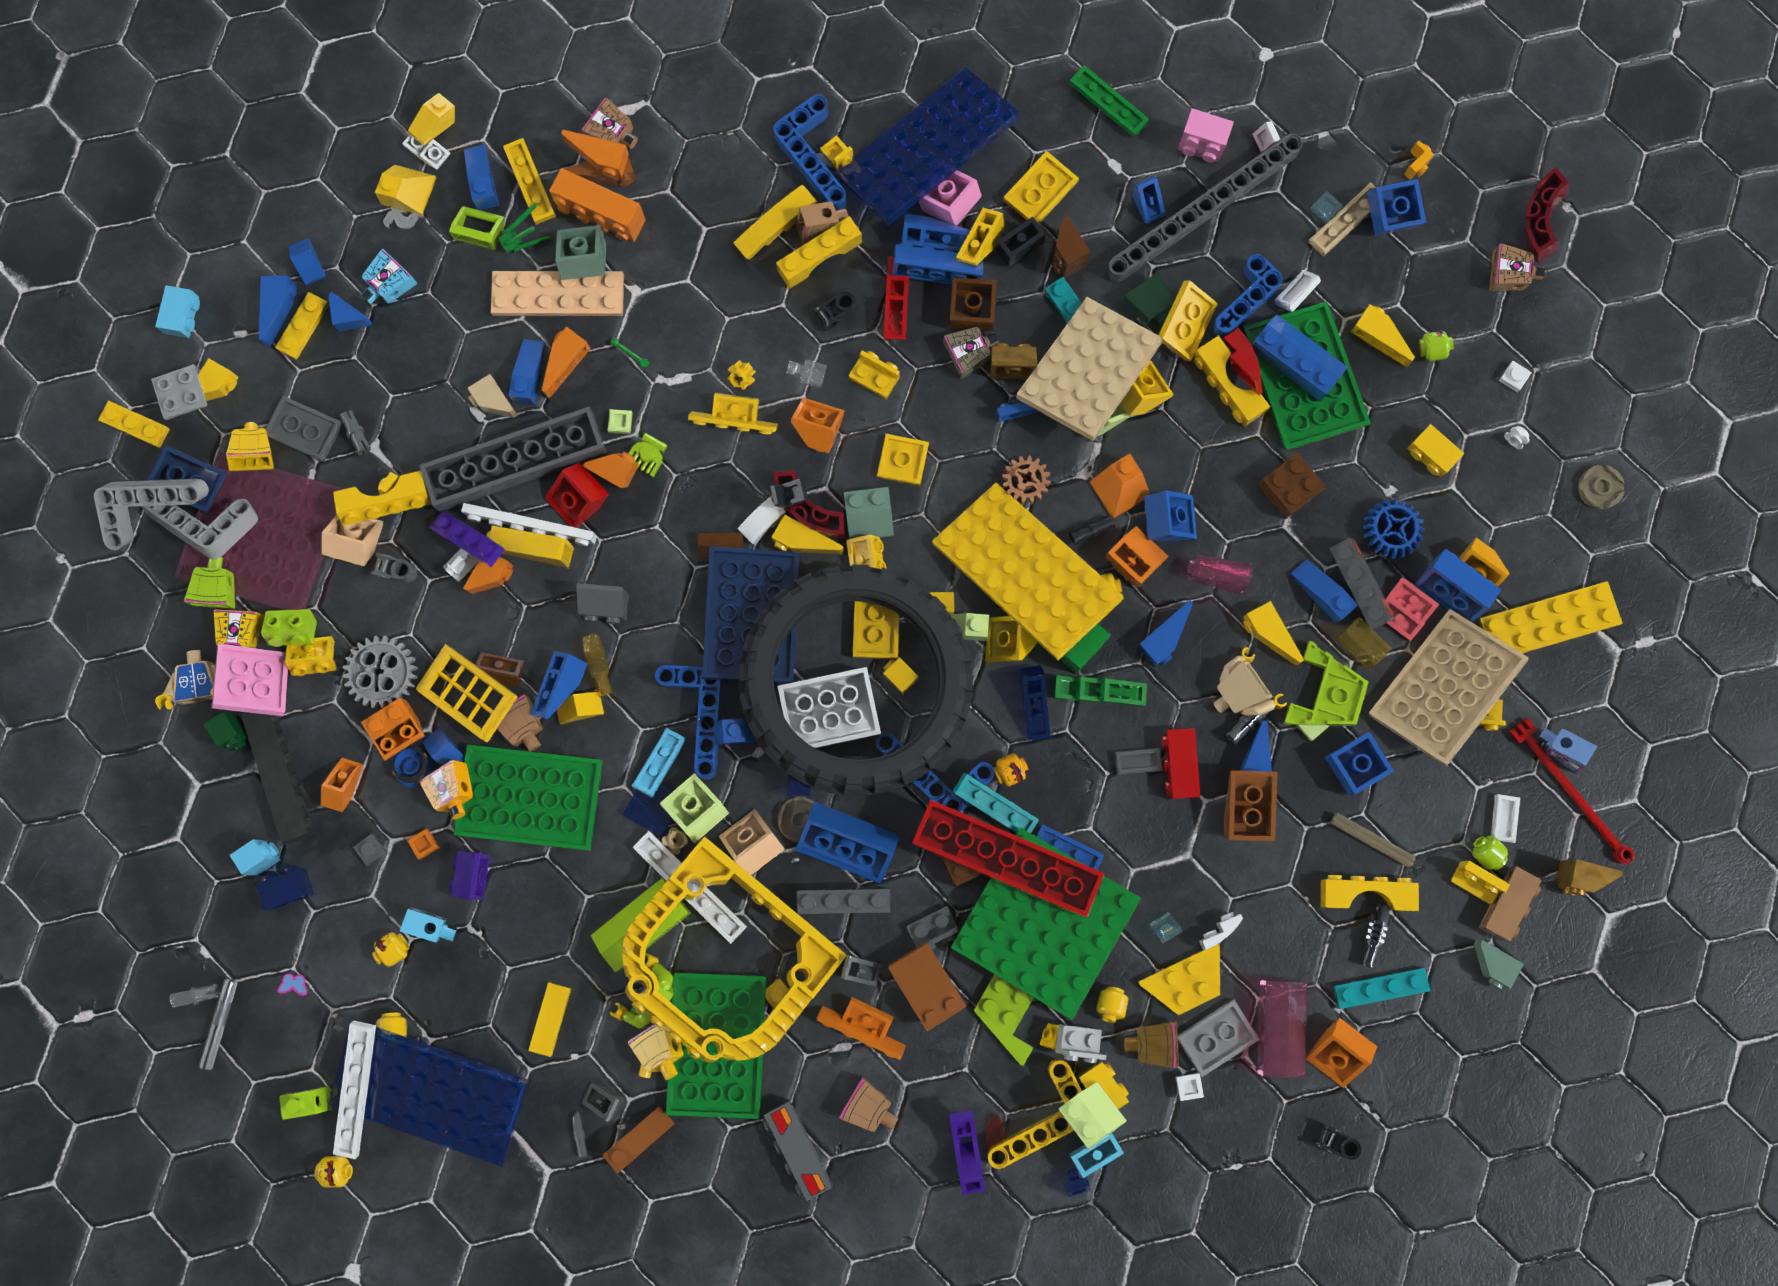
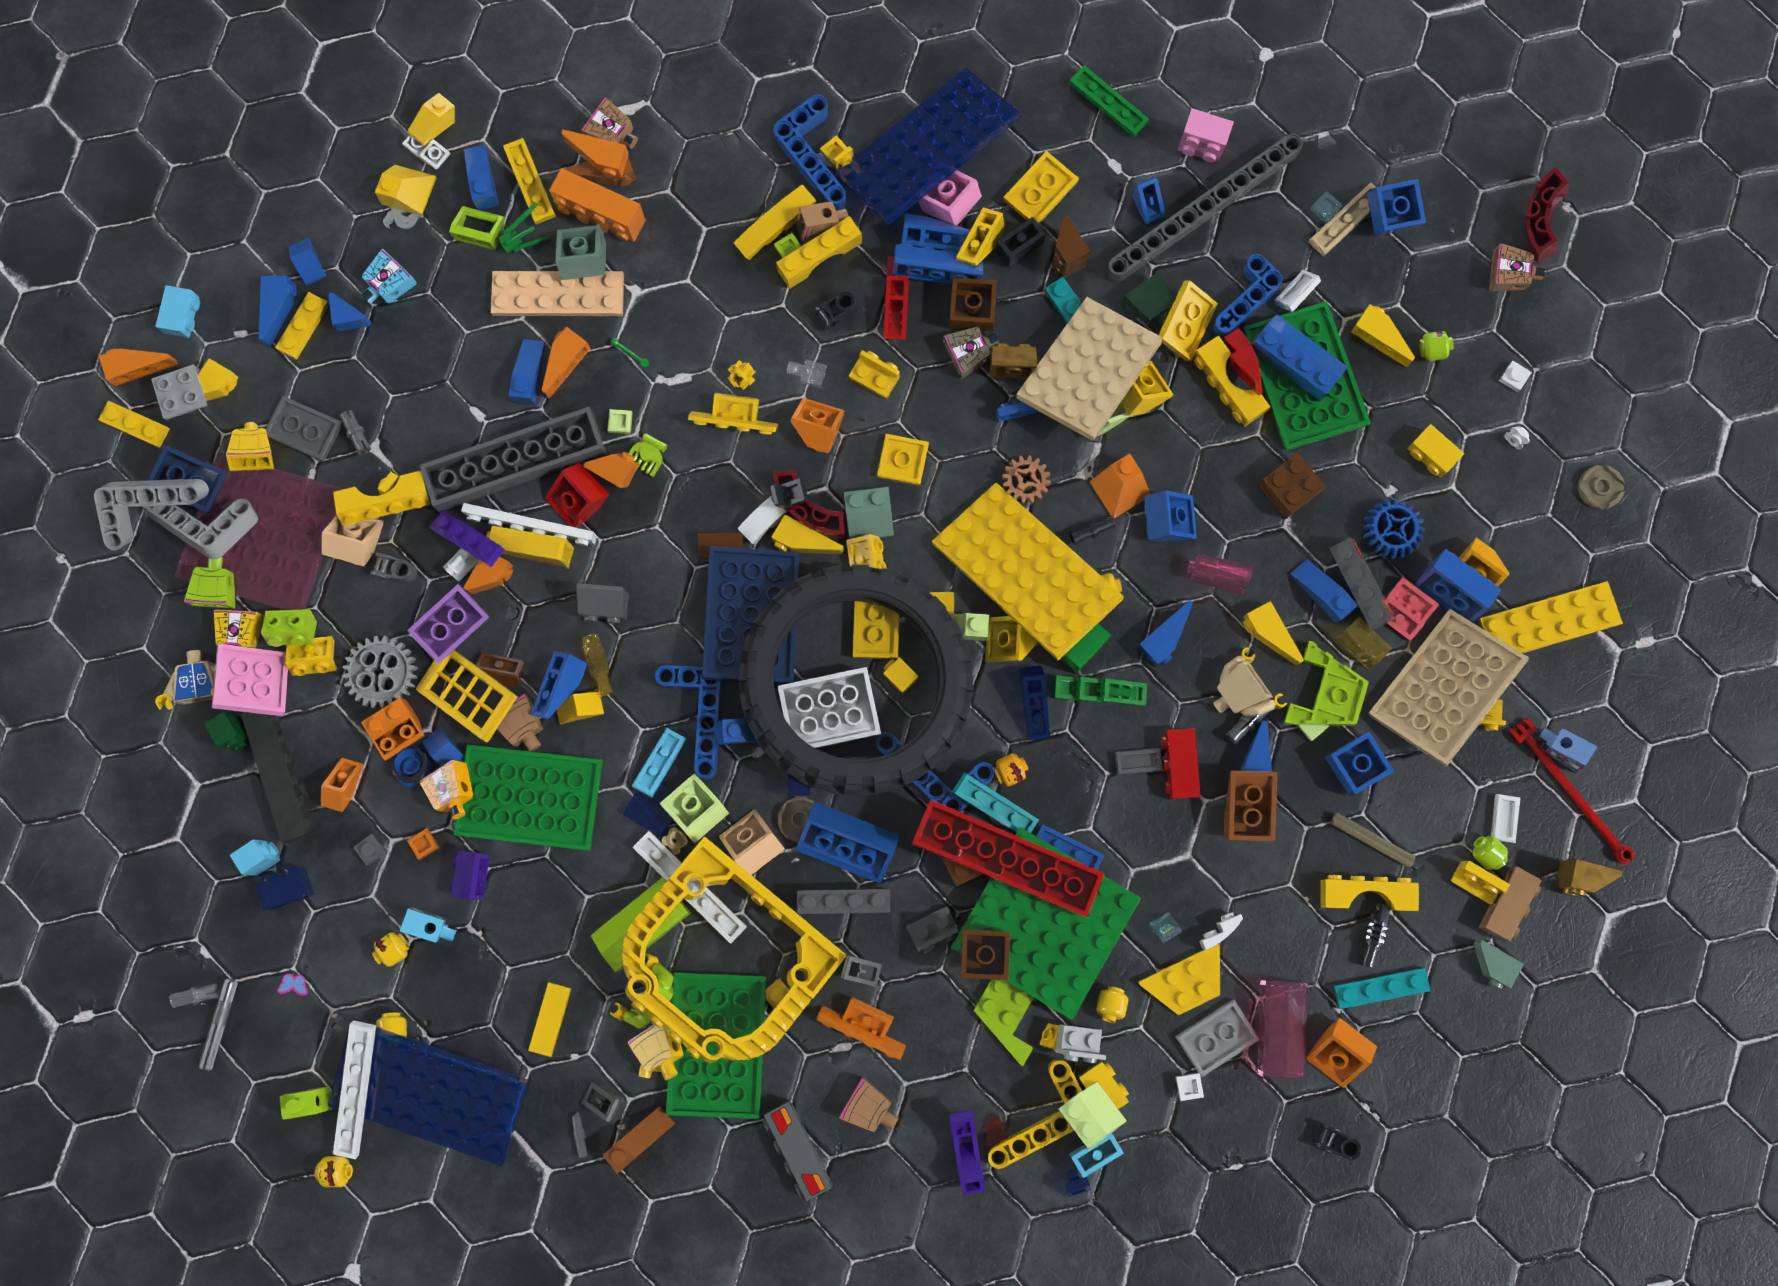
tan slope [468,374,518,418] -> none
dark orange slope [887,942,967,1031] -> none
orange slope [1105,526,1169,589] -> none
pearl gold torso [1124,1021,1179,1068] -> none
white plate [1253,121,1280,153] -> none
light orange bracket [1404,140,1434,180] -> none
none -> orange slope [99,349,178,386]
none -> medium lavender slope [407,584,489,663]
none -> lime plate [774,233,801,258]
none -> reddish brown brick [960,930,1010,980]

